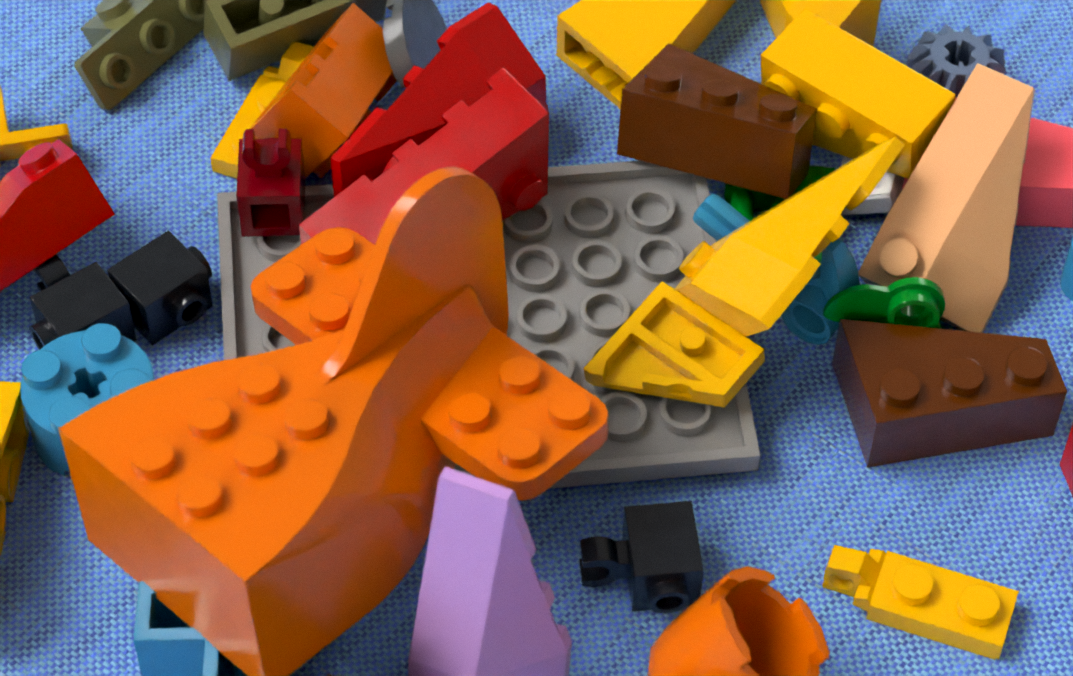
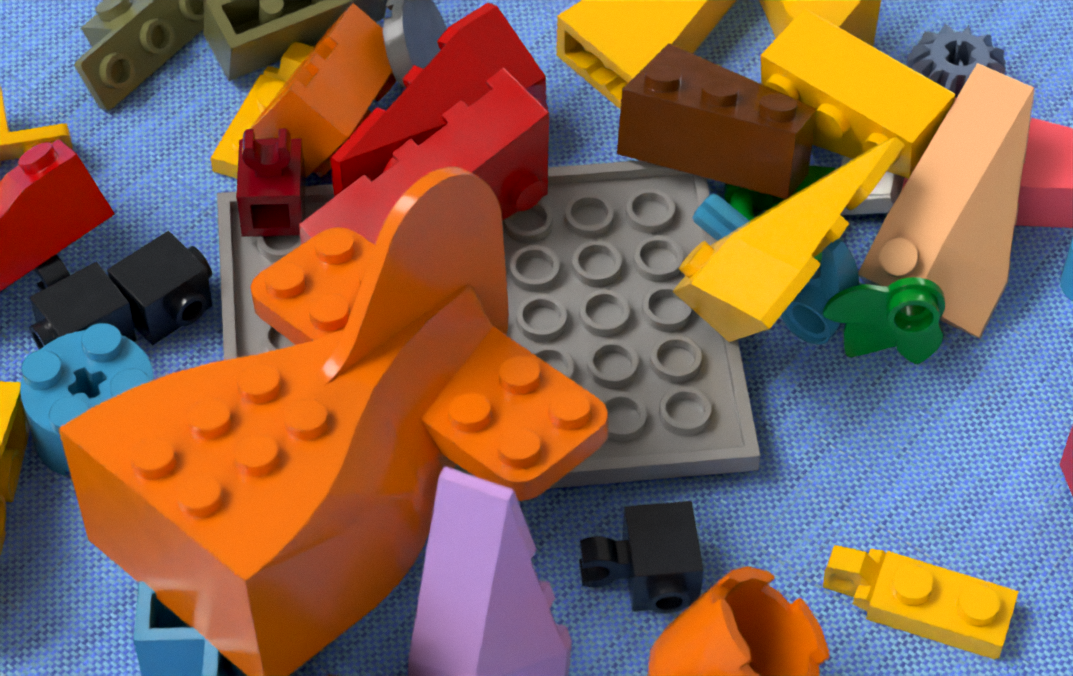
yellow wing [583,281,765,407] -> none
reddish brown wedge [832,319,1067,468] -> none

